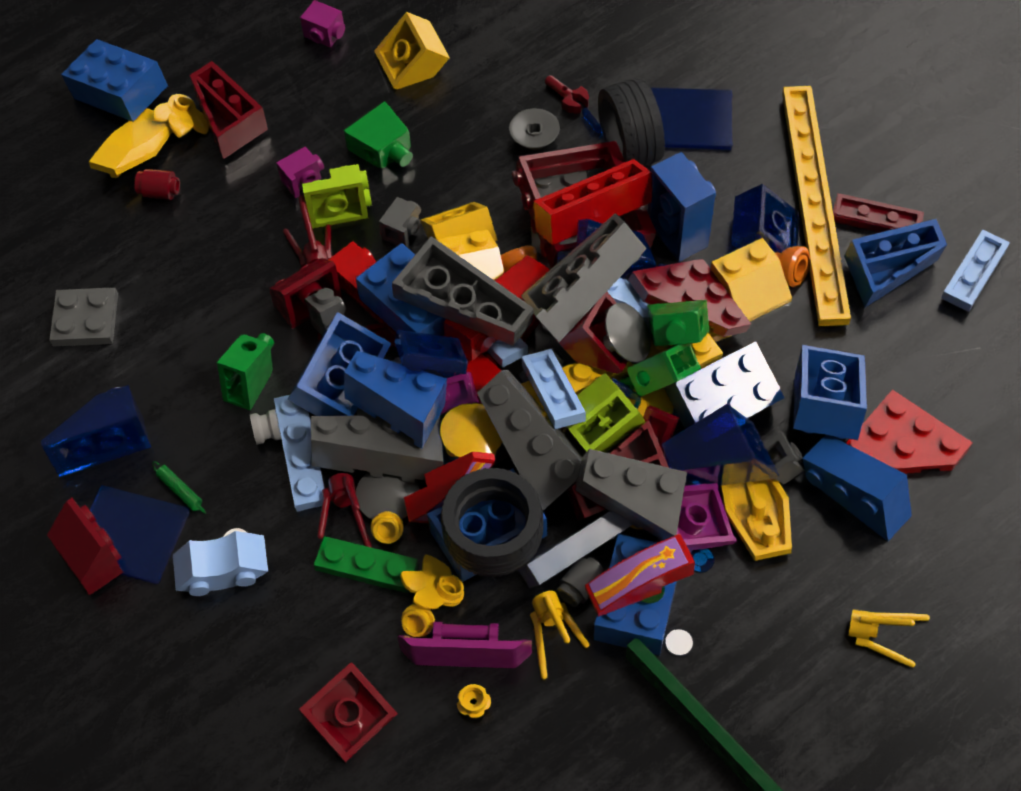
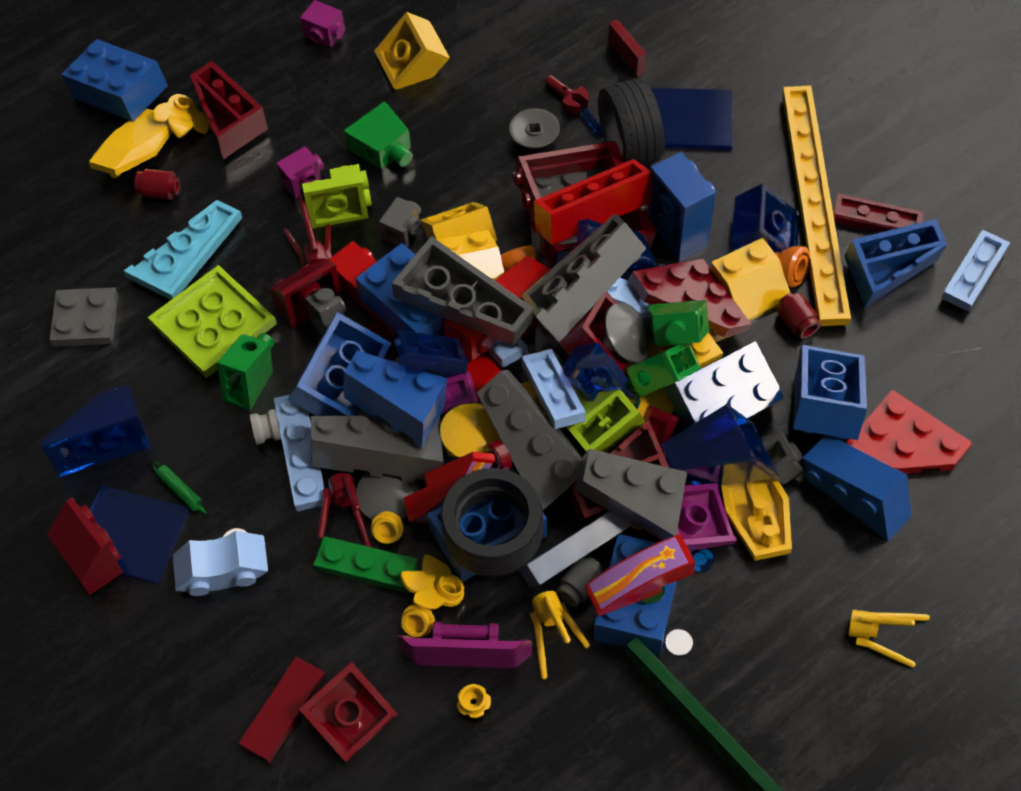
none -> medium azure wing [124,200,242,300]
none -> lime plate [148,265,277,378]
none -> dark red tile [238,657,326,764]
none -> dark red tile [483,440,512,471]
none -> clear blue brick [563,342,628,401]
none -> dark red tile [608,20,647,77]
none -> dark red brick [777,293,821,339]

